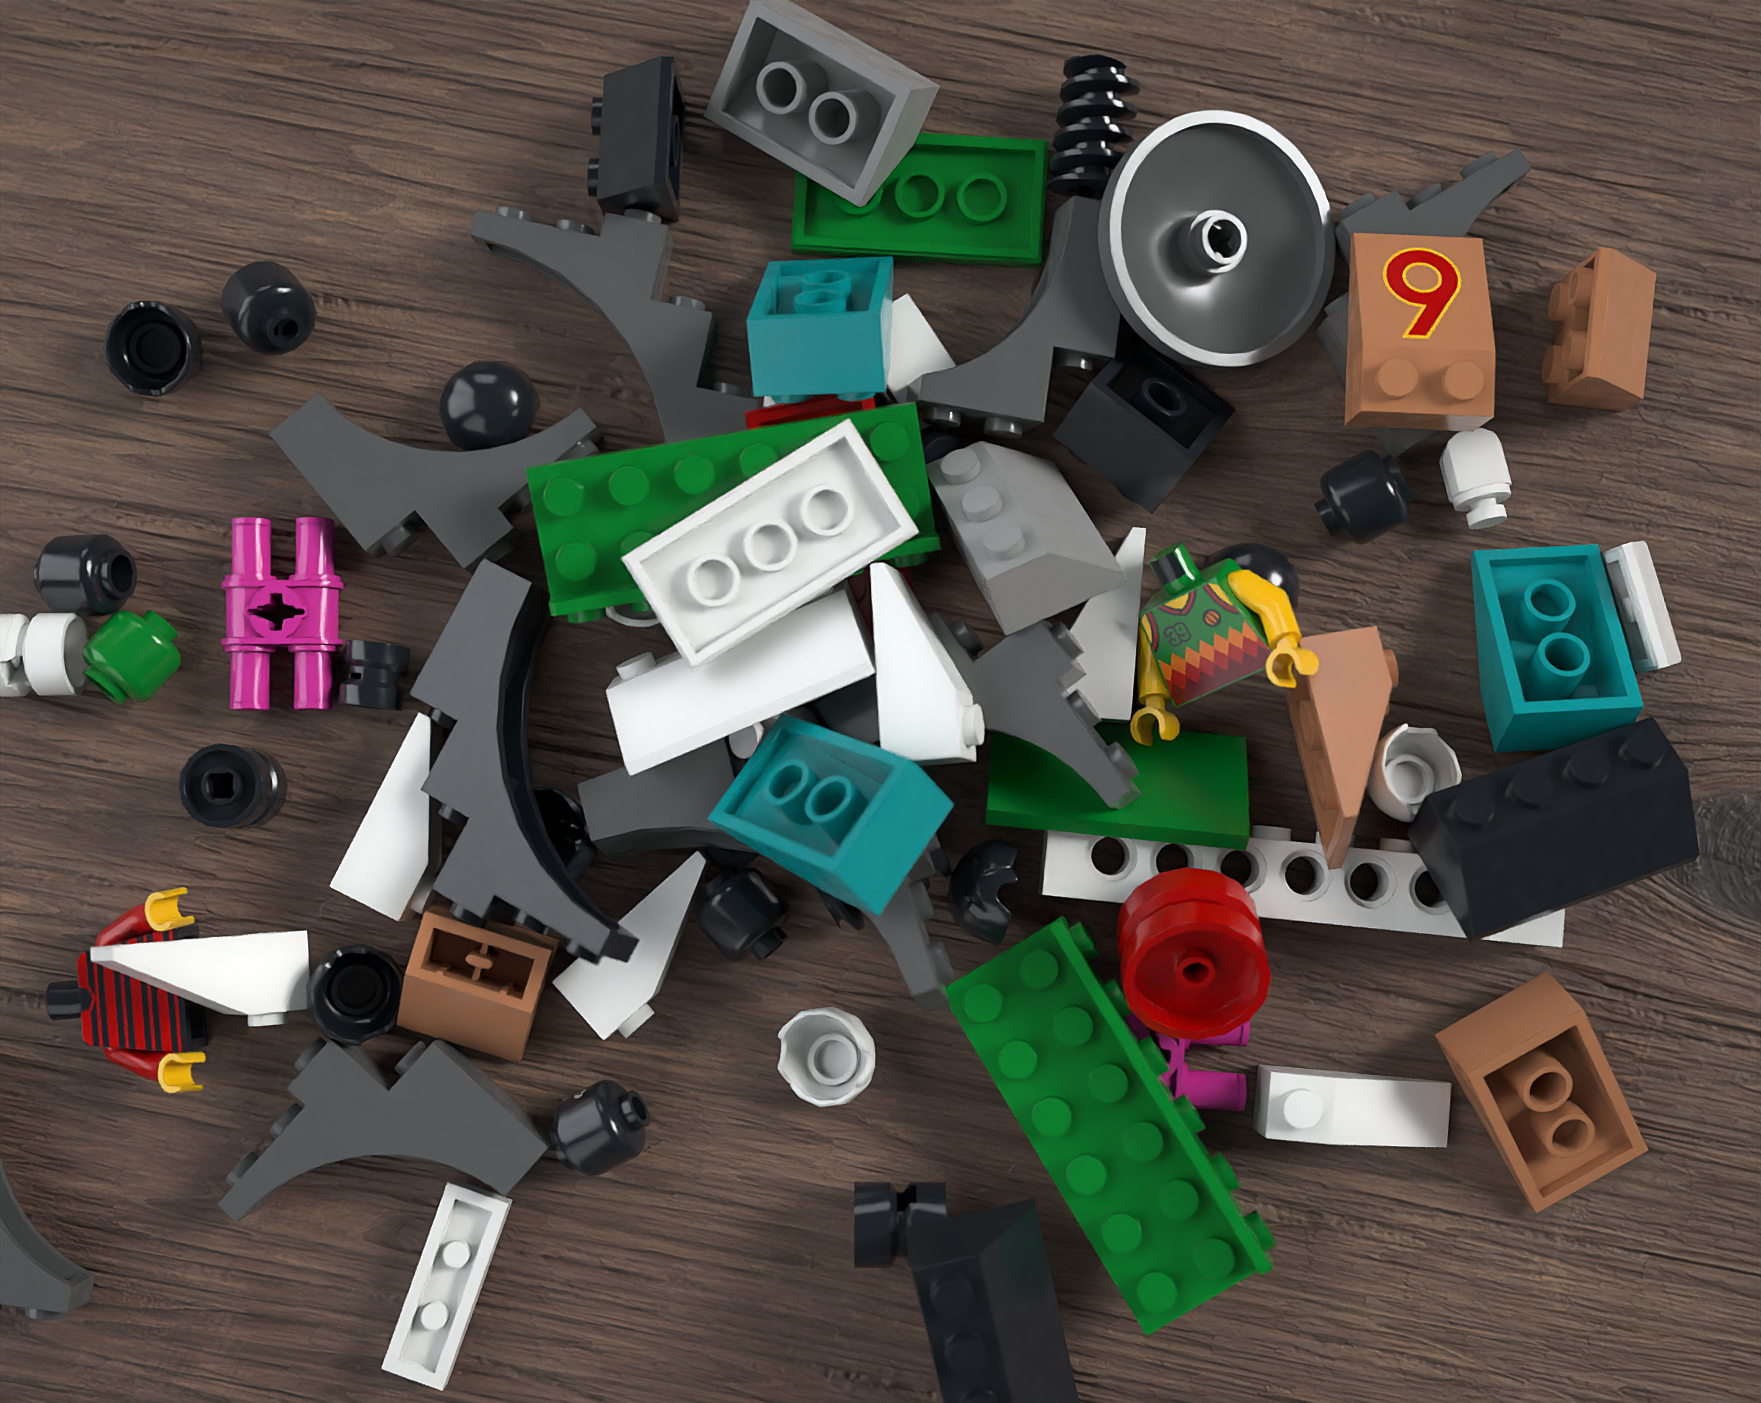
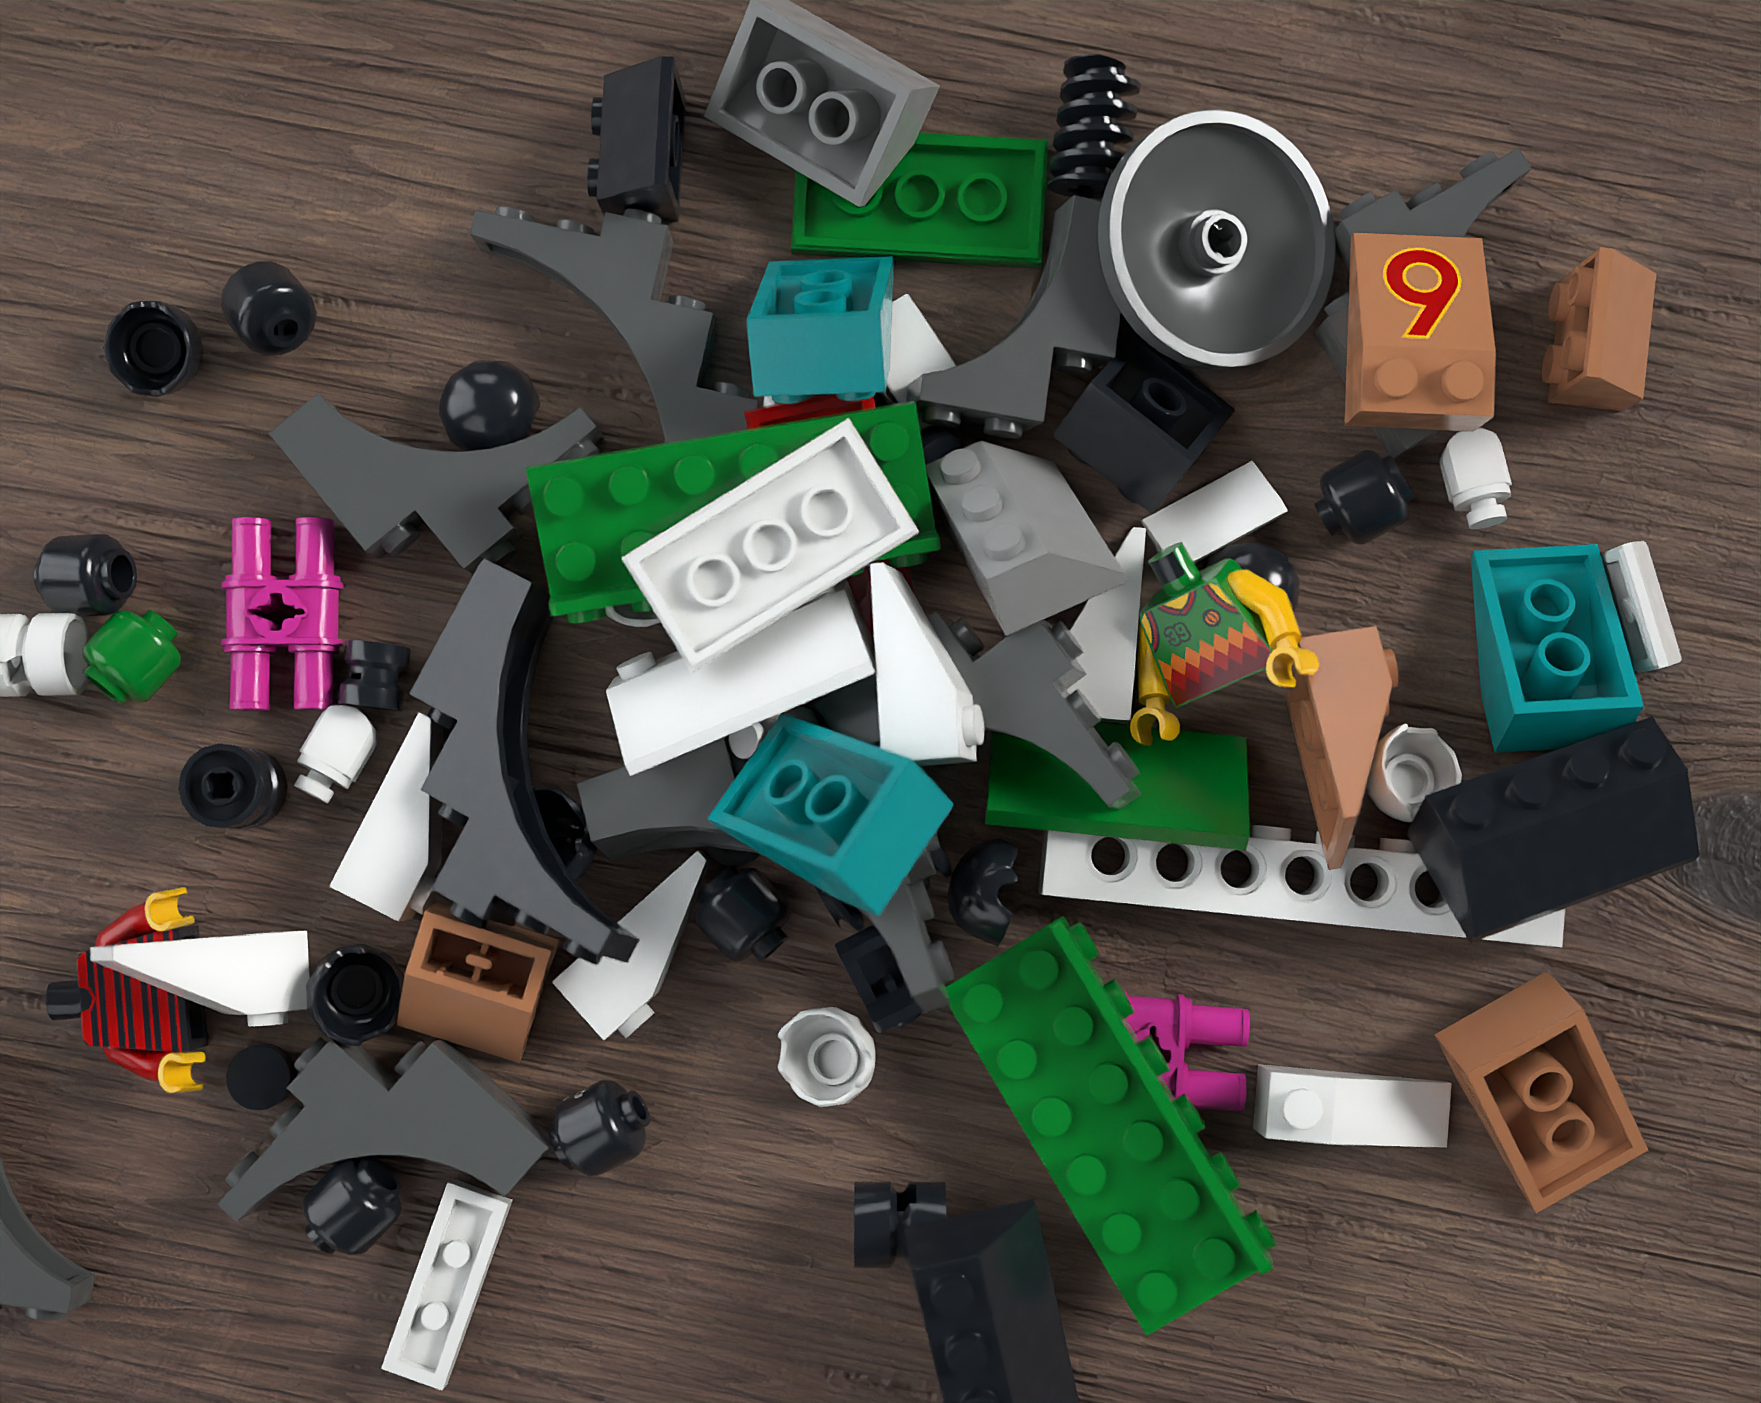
red wheel [1116,867,1272,1040] -> none
none -> black tile [226,1044,296,1110]
none -> white arm [294,705,378,804]
none -> black head [303,1157,402,1256]
none -> black bracket [834,924,923,1032]
none -> white slope [1141,461,1288,563]

